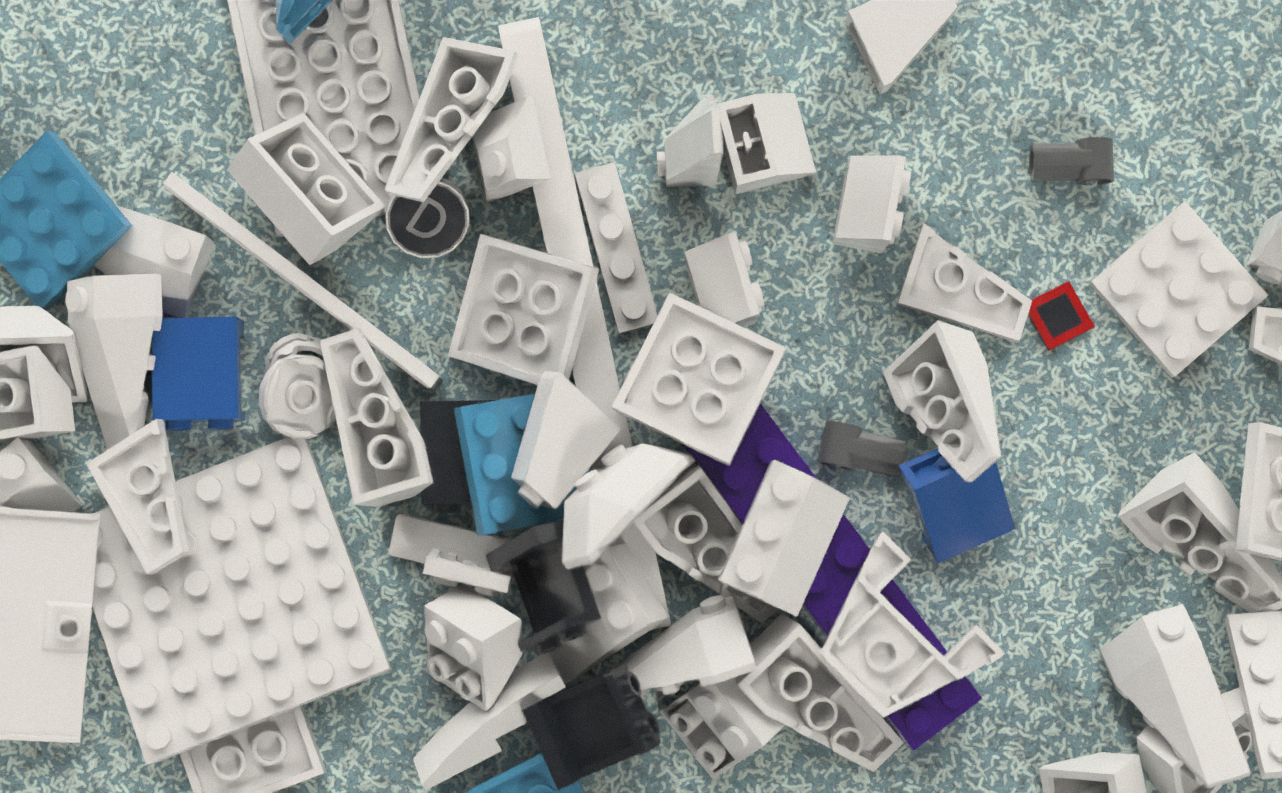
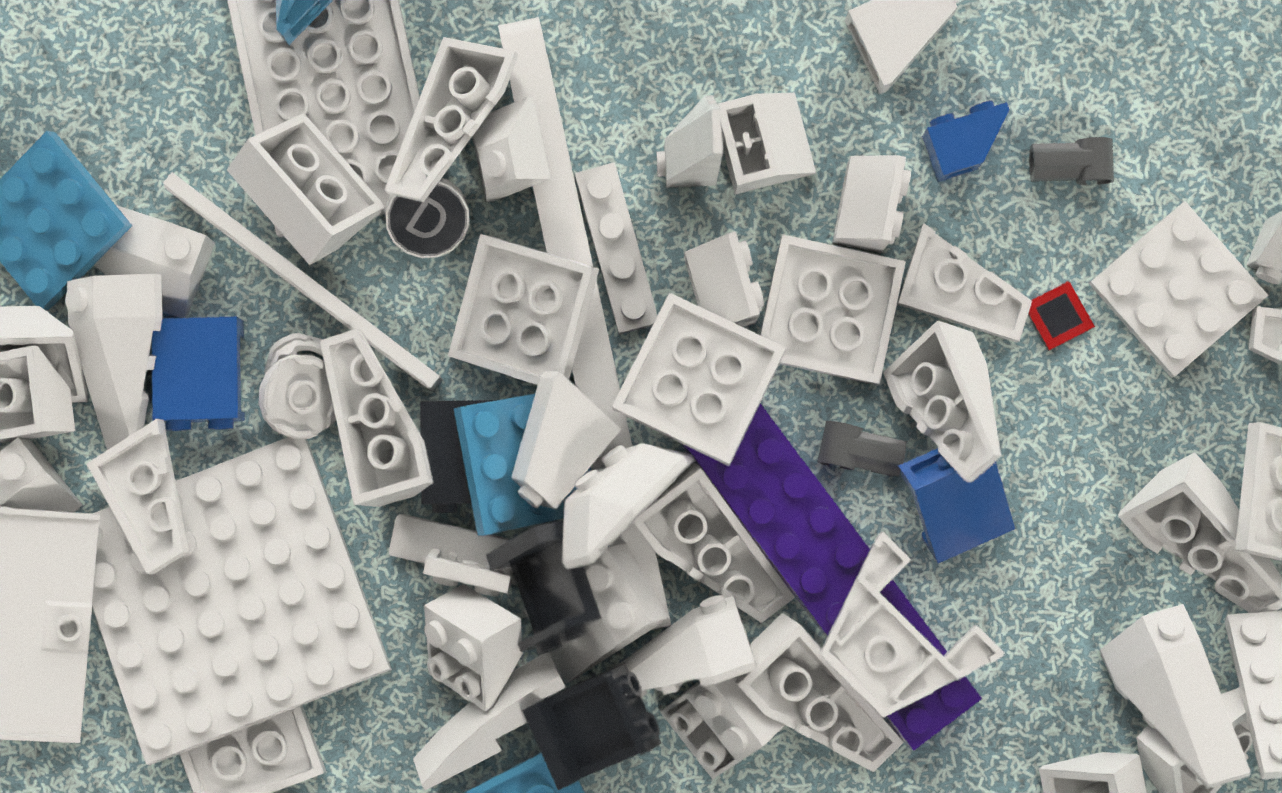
white slope [718,460,850,617] -> none
none -> white plate [760,234,906,385]
none -> blue slope [922,100,1009,182]

